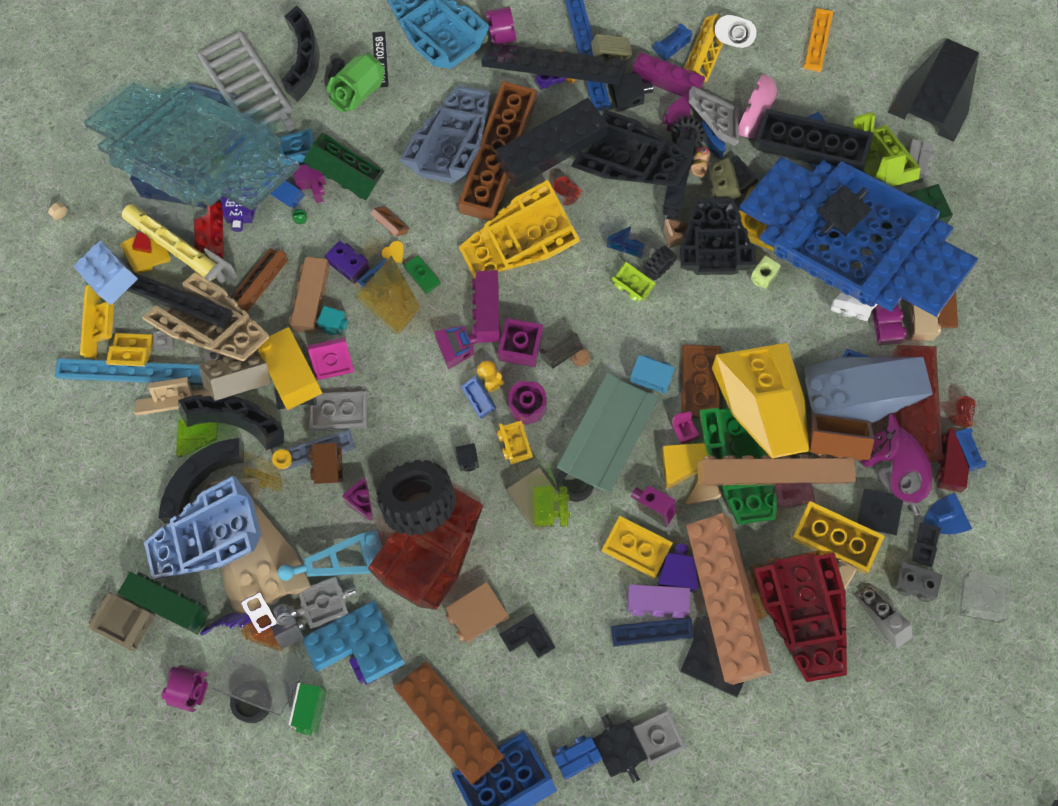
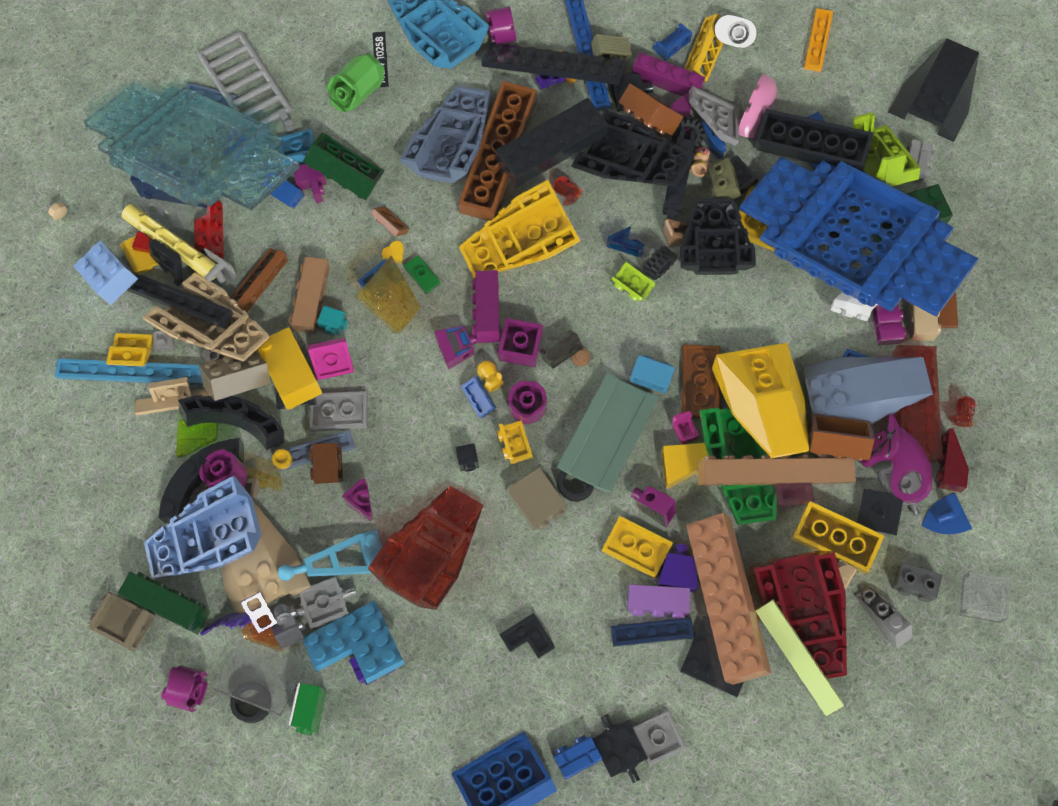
yellow bracket [80,285,114,360] -> none
dark purple torso [221,189,259,232] -> none
black brick [281,5,320,102] -> none
green hinge [292,209,307,225] -> none
dark purple brick [325,240,369,285] -> none
black pin [328,58,345,80] -> none
black tyre [376,460,456,536] -> none
dark orange plate [394,662,504,786] -> none
medium nougat panel [445,582,509,645] -> none
clear neon green plate [534,486,570,527] -> none
tan piece [686,482,721,506] -> none
yellowish green brick [751,255,781,289] -> none
black plate [817,185,872,237] -> none
black slope [912,522,941,567] -> none
blue hinge [955,428,987,472] -> none
none -> black wing [149,239,183,286]
none -> magenta brick [199,449,247,488]
none -> dark orange piece [619,84,683,136]
none -> yellowish green tile [755,599,844,716]

